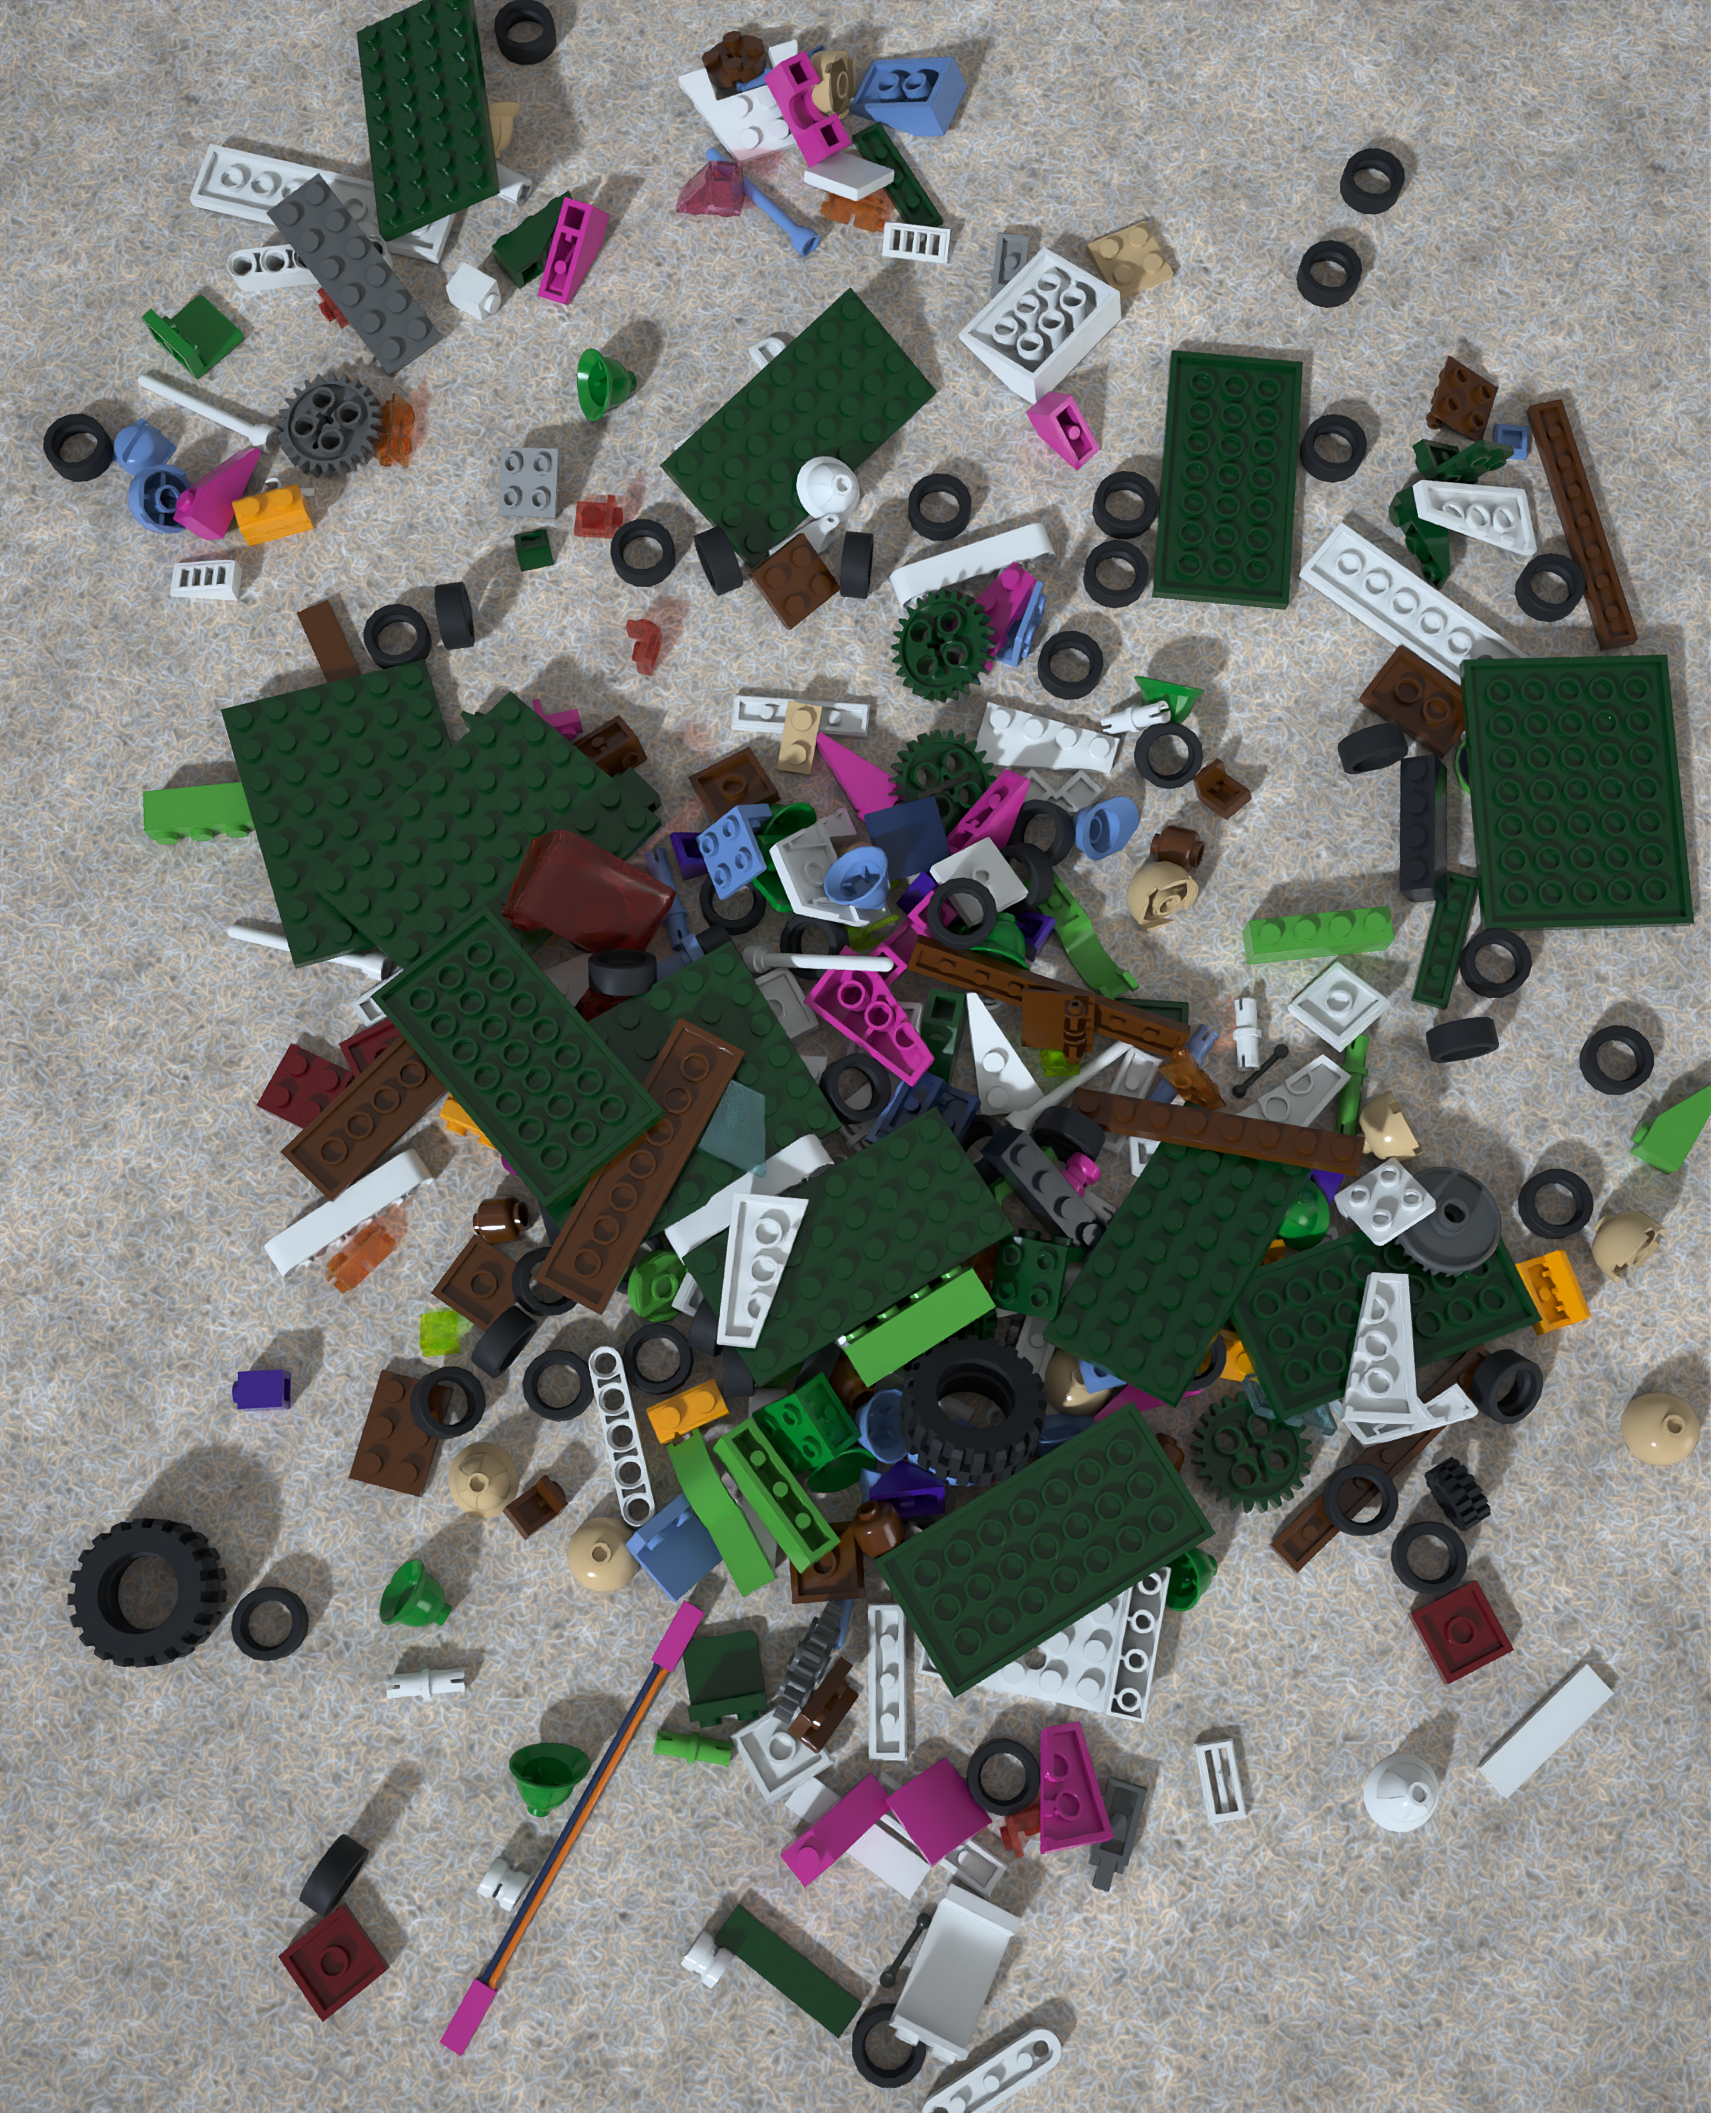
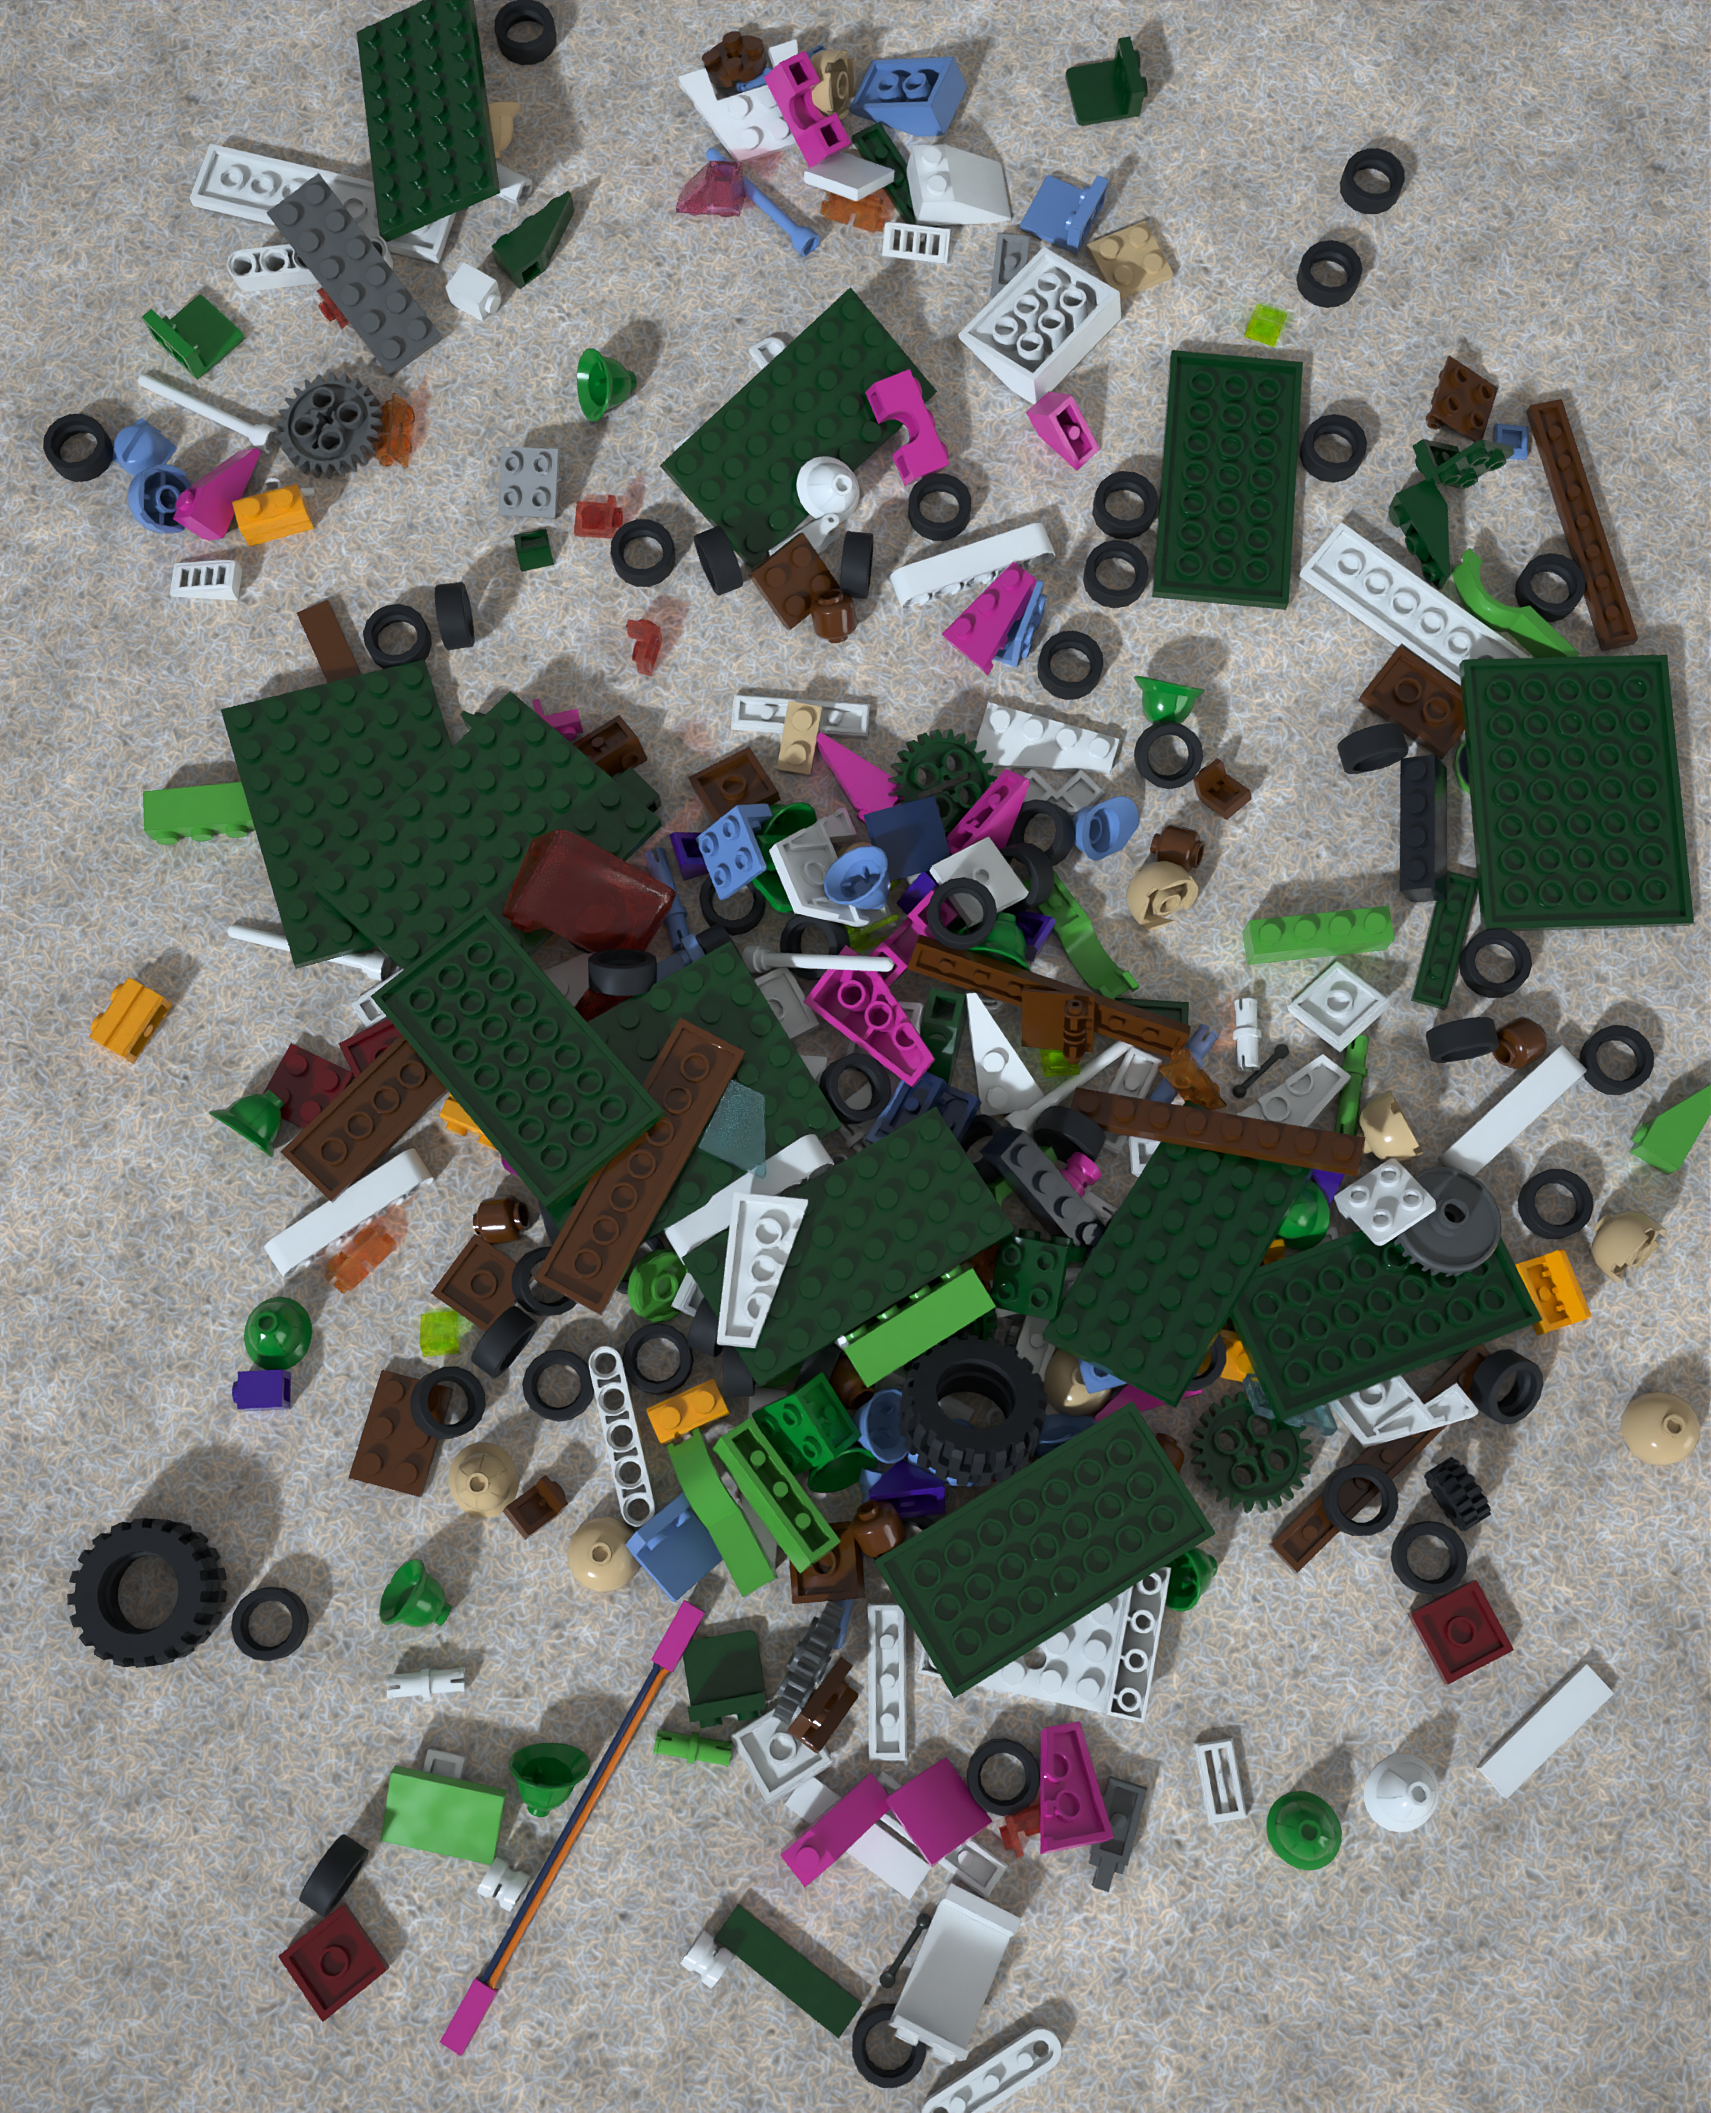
dark pink slope [537,197,610,305] -> none
dark green gear [891,589,997,703] -> none
white pin [1101,700,1171,736] -> none
white wing [1339,1272,1418,1425] -> none
white wing [1413,480,1537,556] -> none
none -> light orange brick [89,977,173,1064]
none -> green hat [208,1089,285,1157]
none -> green hat [244,1297,312,1370]
none -> bright green tile [380,1765,507,1865]
none -> white plate [423,1748,468,1780]
none -> reddish brown head [810,589,857,643]
none -> dark pink arch [865,369,949,486]
none -> white slope [906,144,1011,226]
none -> medium blue bracket [1020,175,1109,254]
none -> dark green bracket [1065,36,1148,126]
none -> clear neon green slope [1244,304,1287,347]
none -> green hat [1266,1791,1342,1871]
none -> white beam [1438,1044,1587,1176]
none -> bright green piece [1451,548,1580,658]
none -> reddish brown head [1492,1017,1547,1070]

